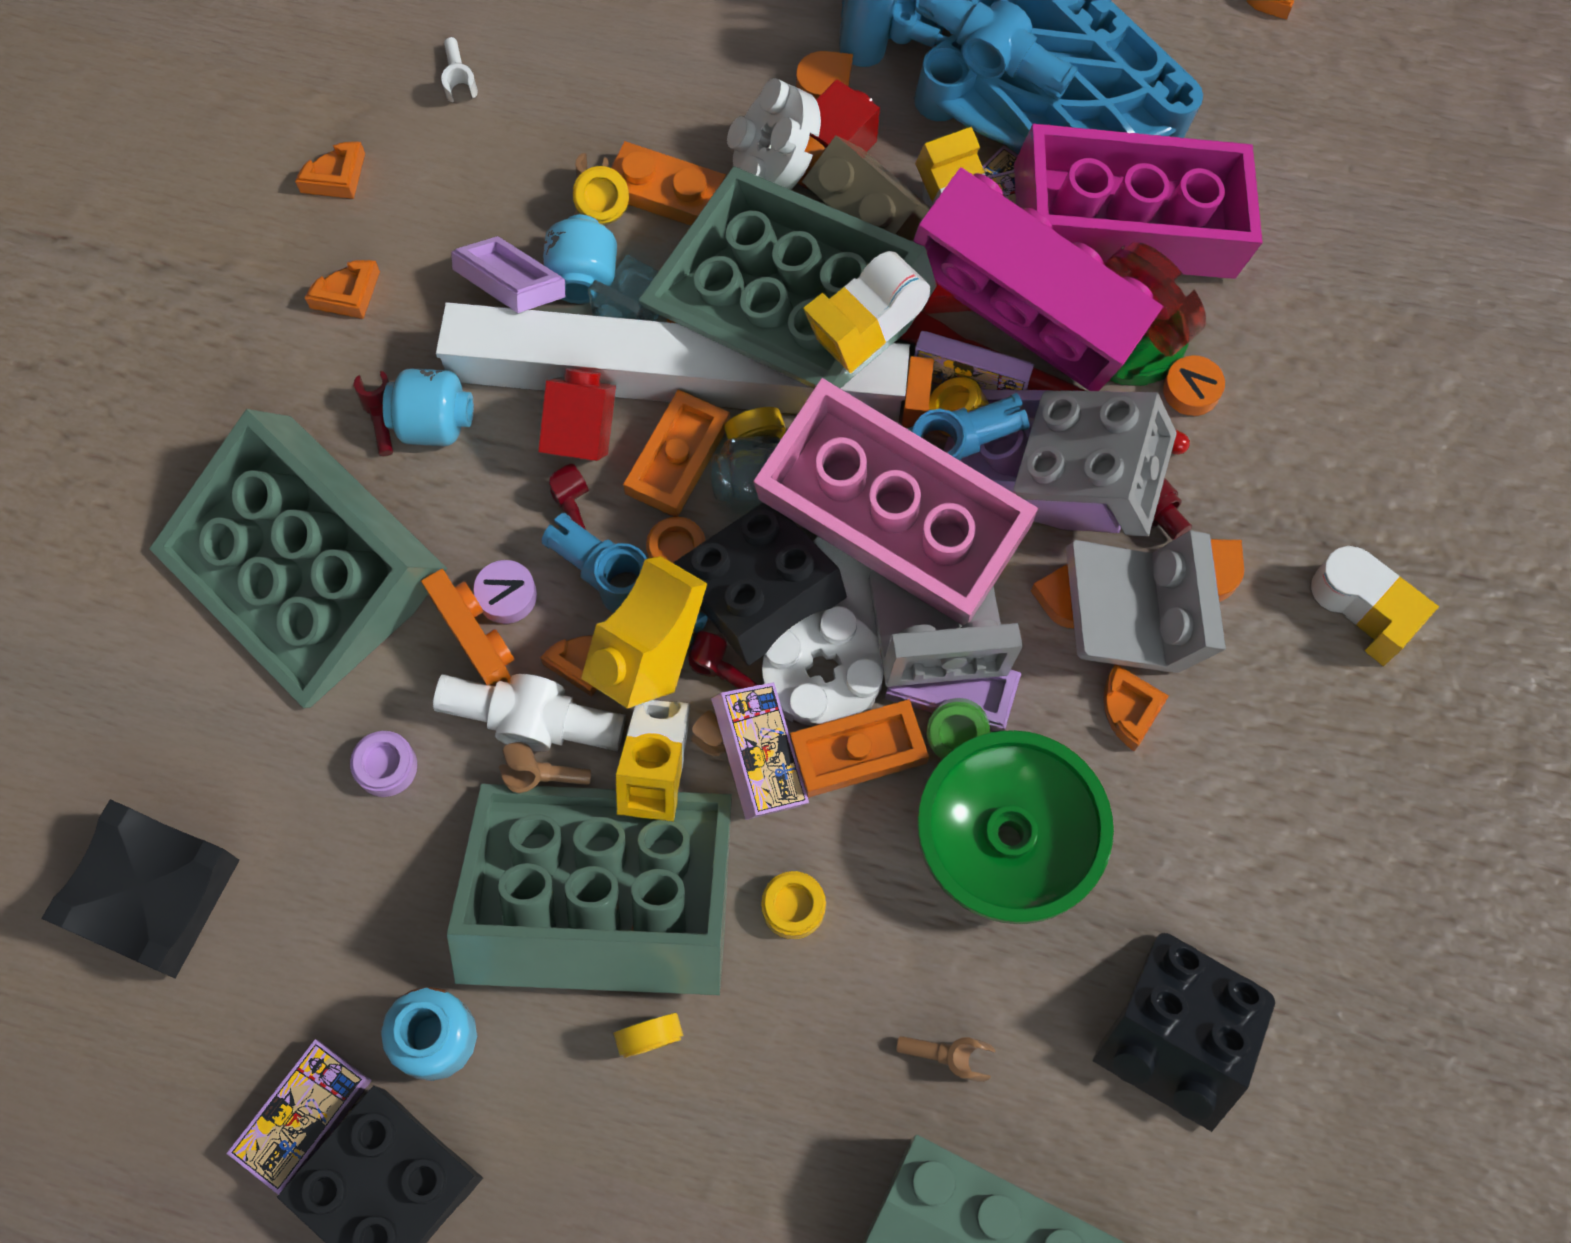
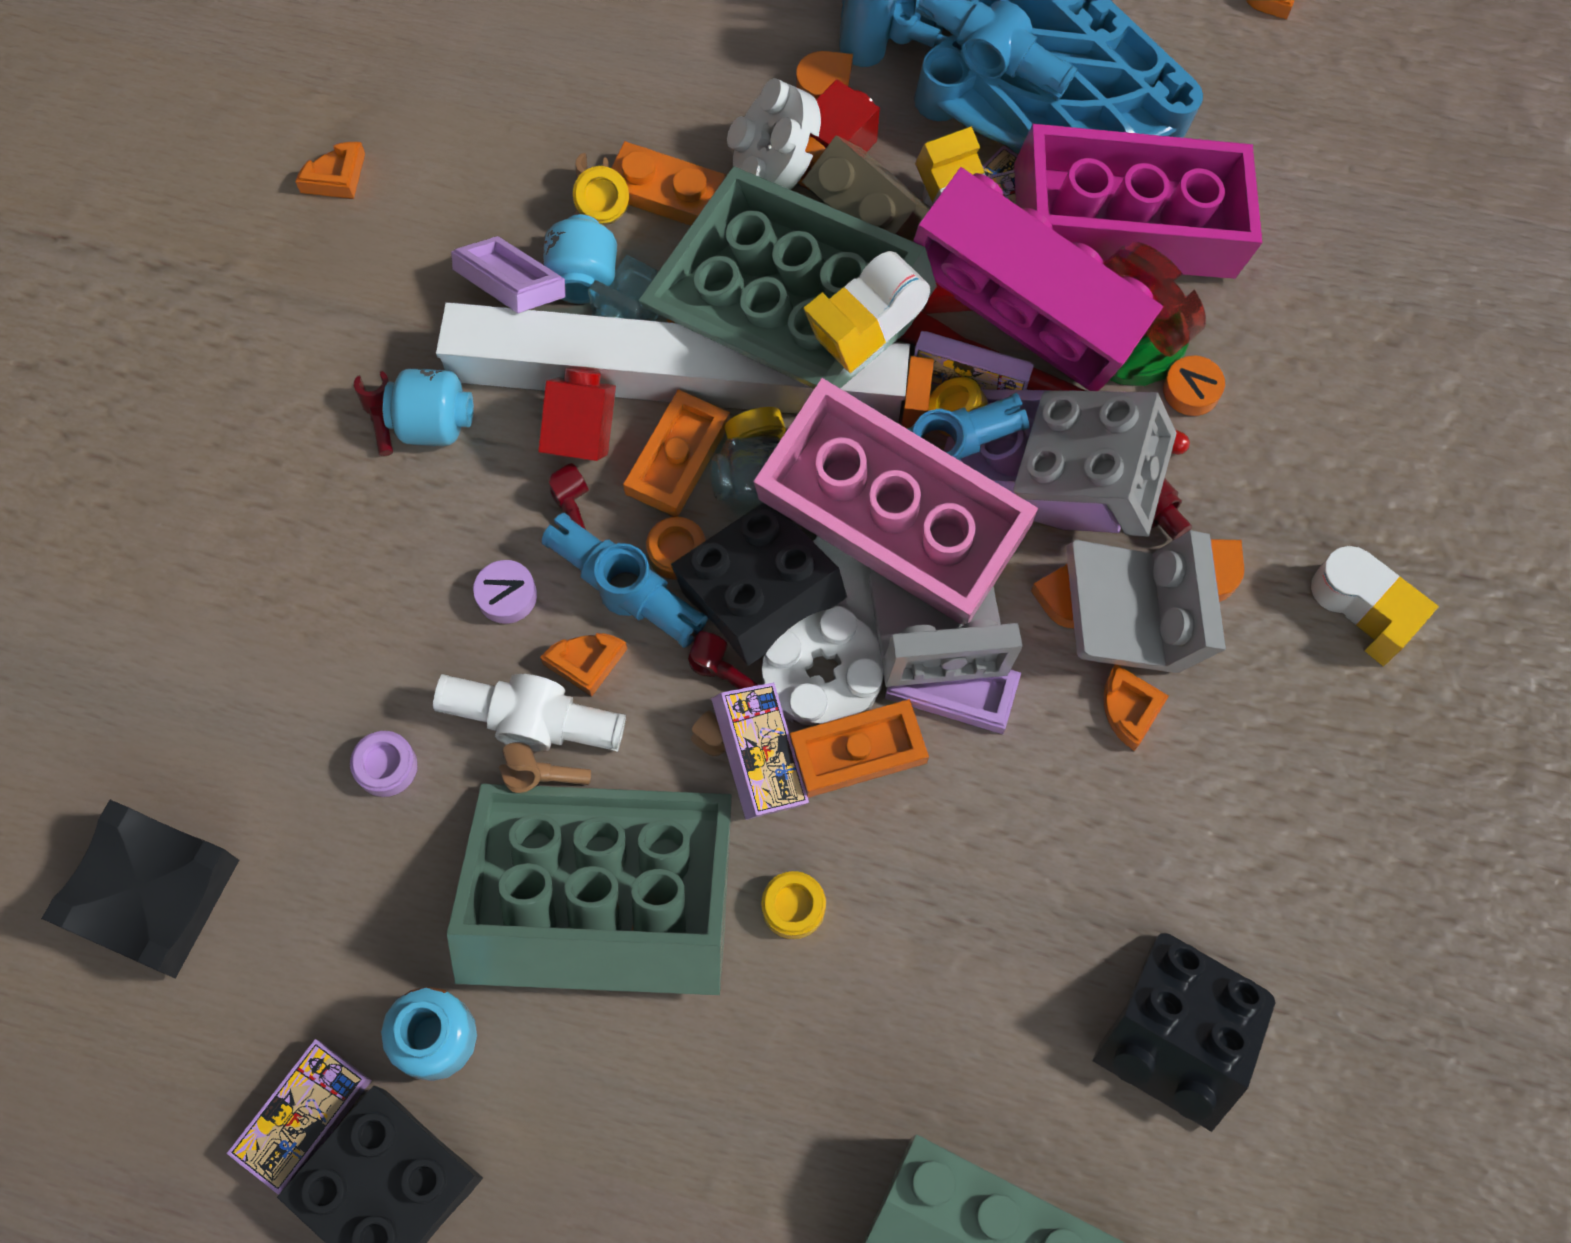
sand green slope [149,409,448,708] -> none
orange tile [305,260,380,319] -> none
orange plate [421,568,515,686] -> none
white hand [441,37,478,102] -> none
yellow arch [581,556,707,708] -> none
yellow tile [613,1013,684,1058] -> none
yellow leg [616,700,690,822] -> none
medium nougat hand [897,1036,995,1082] -> none
green dish [917,730,1114,924] -> none
bright green tile [927,698,990,759] -> none

